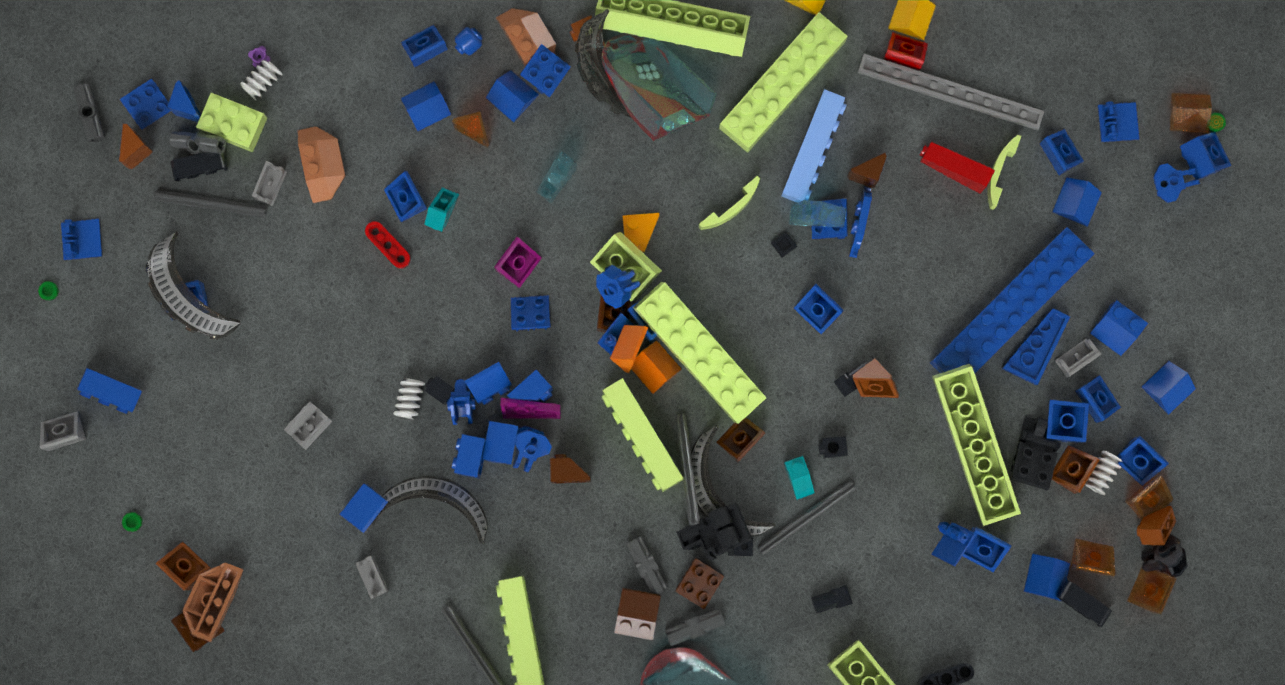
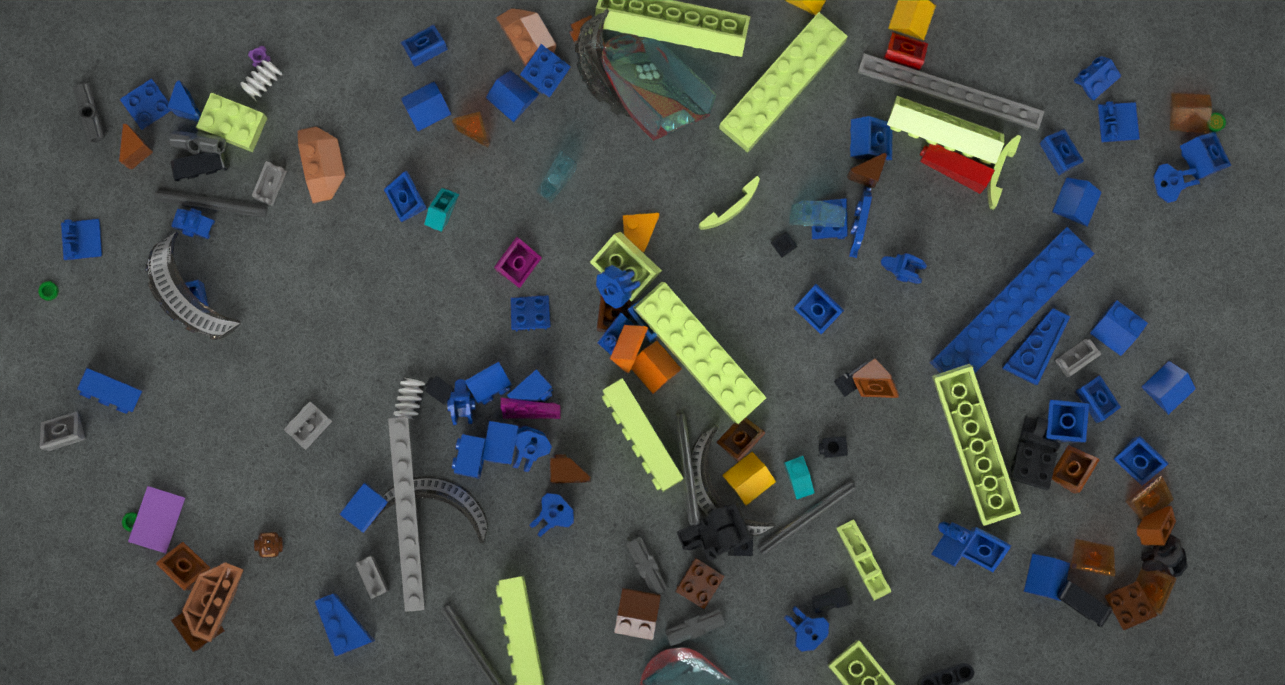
red plate [365,221,411,269] -> none
blue head [455,27,483,55] -> none
light blue brick [782,89,847,204] -> none
white piece [1085,451,1122,495] -> none
none -> medium lavender tile [128,486,185,553]
none -> blue hinge [171,208,215,239]
none -> reddish brown head [254,532,283,558]
none -> blue wedge [315,594,375,656]
none -> light grey plate [388,416,425,612]
none -> blue hinge [530,493,574,537]
none -> yellow slope [722,452,776,505]
none -> blue hinge [784,606,829,651]
none -> yellowish green slope [837,519,891,601]
none -> blue slope [850,116,892,160]
none -> blue hinge [881,253,927,284]
none -> yellowish green brick [887,96,1004,164]
none -> blue bracket [1074,56,1121,100]
none -> reddish brown hinge [1105,581,1158,631]

